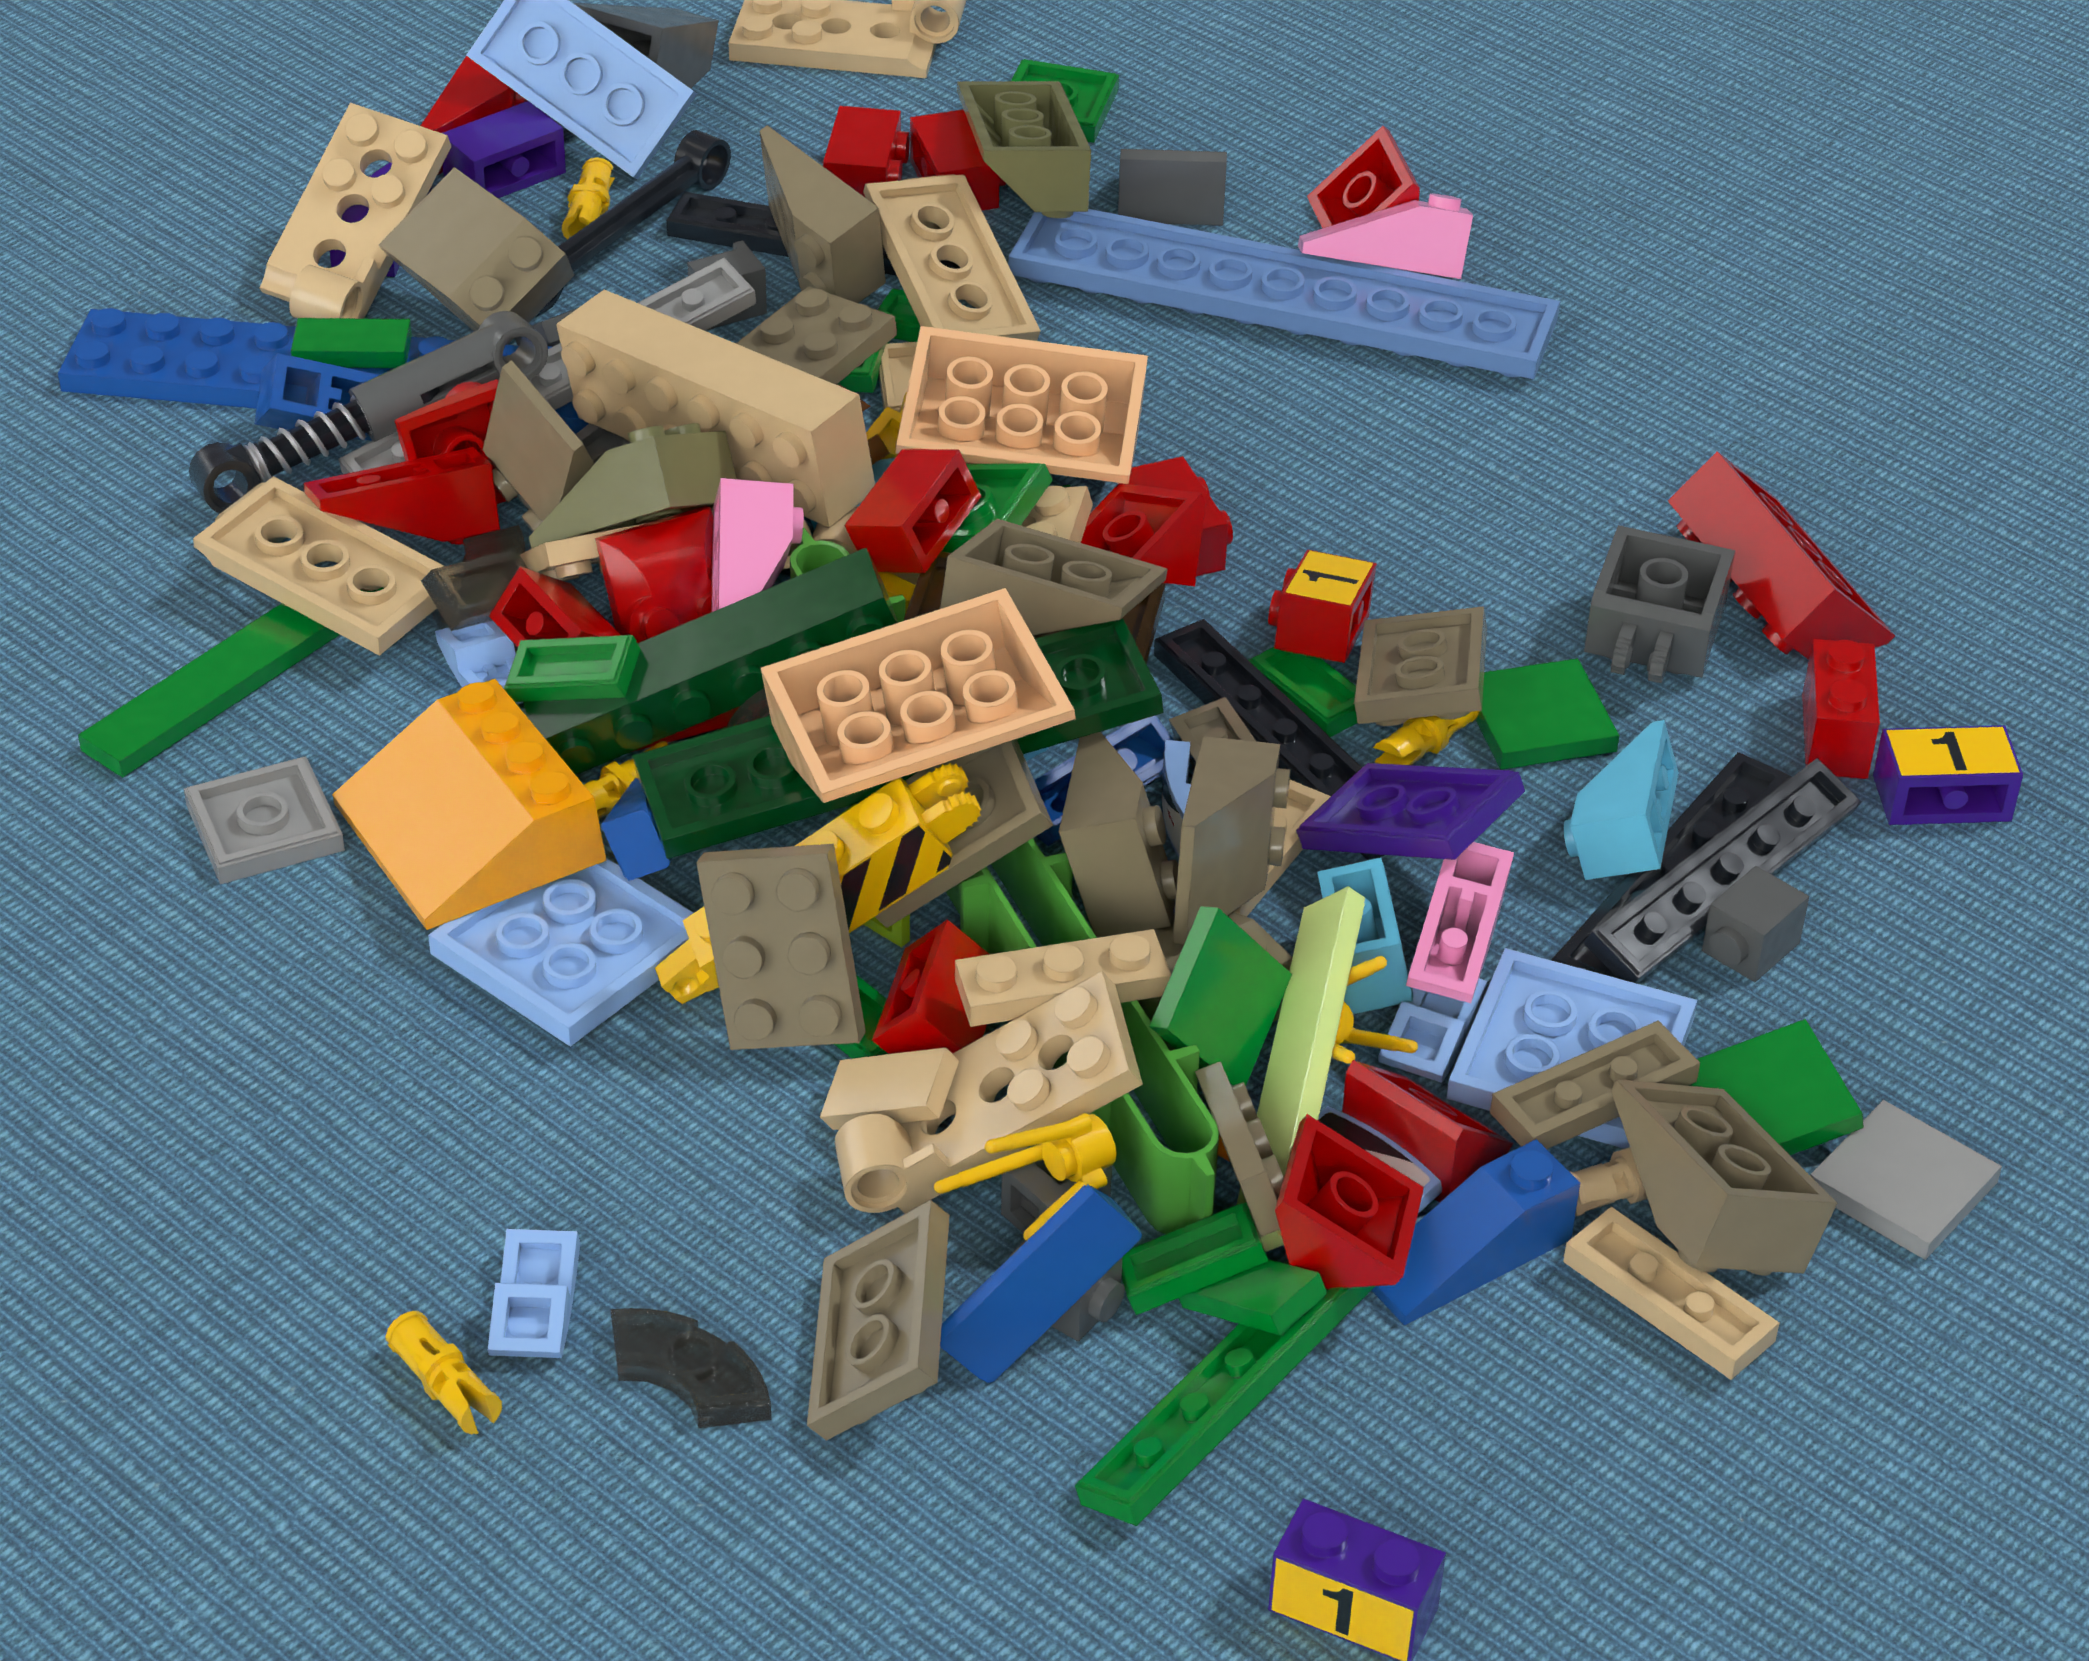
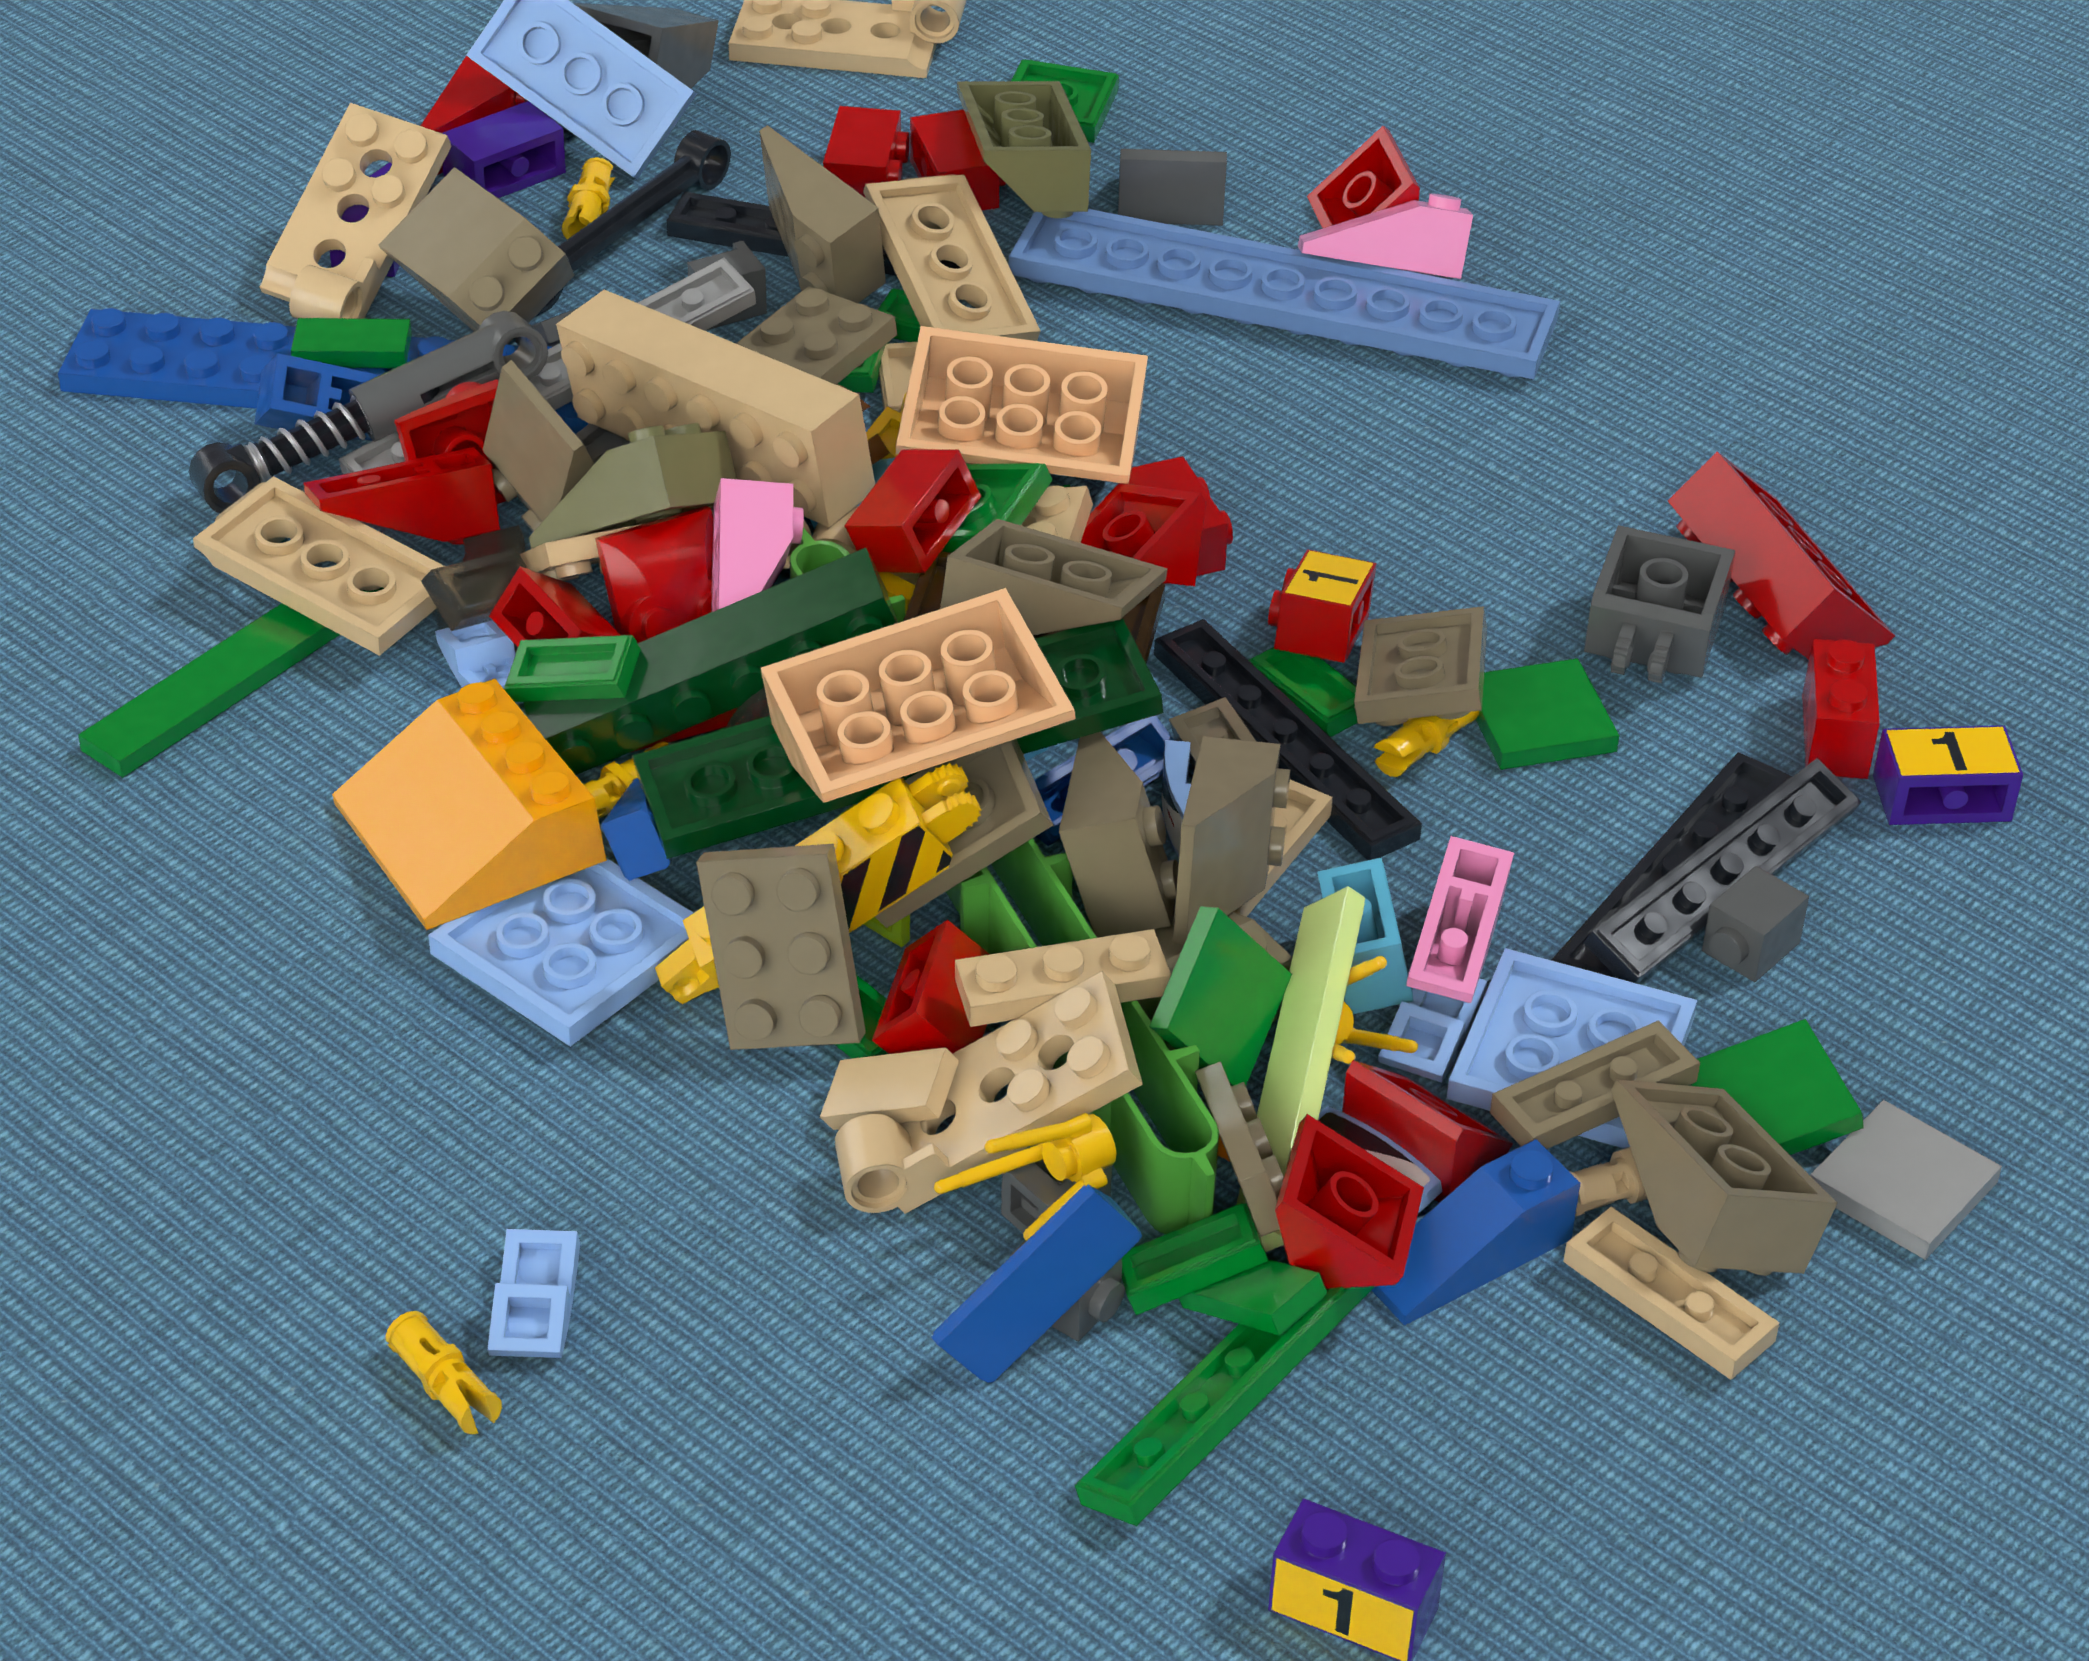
light grey tile [184,756,345,884] -> none
clear smoke tile [610,1308,772,1428] -> none
dark tan plate [807,1200,950,1441] -> none
dark purple tile [1296,763,1525,860] -> none
medium azure slope [1564,720,1679,880] -> none

